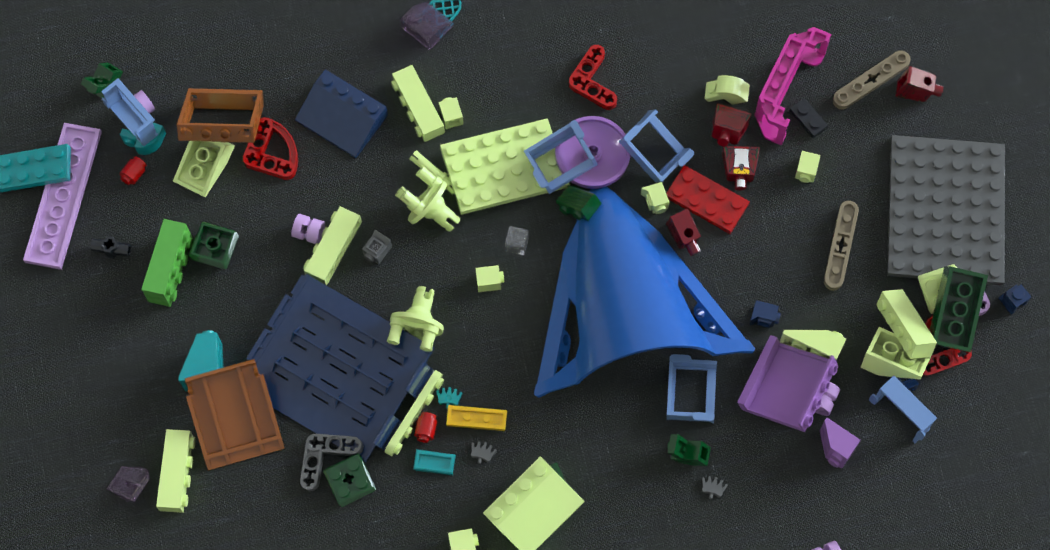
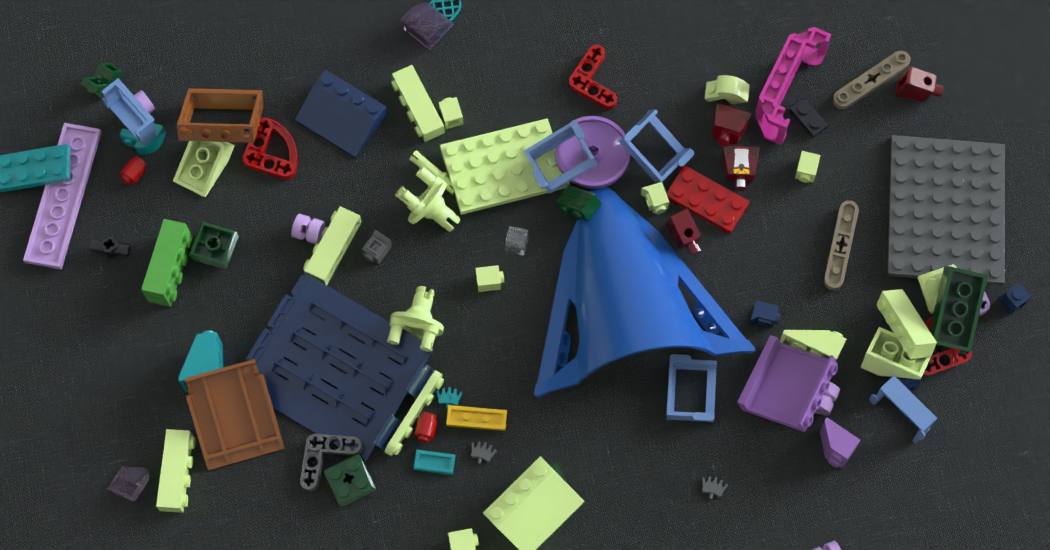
dark green brick [667,434,711,466] -> none

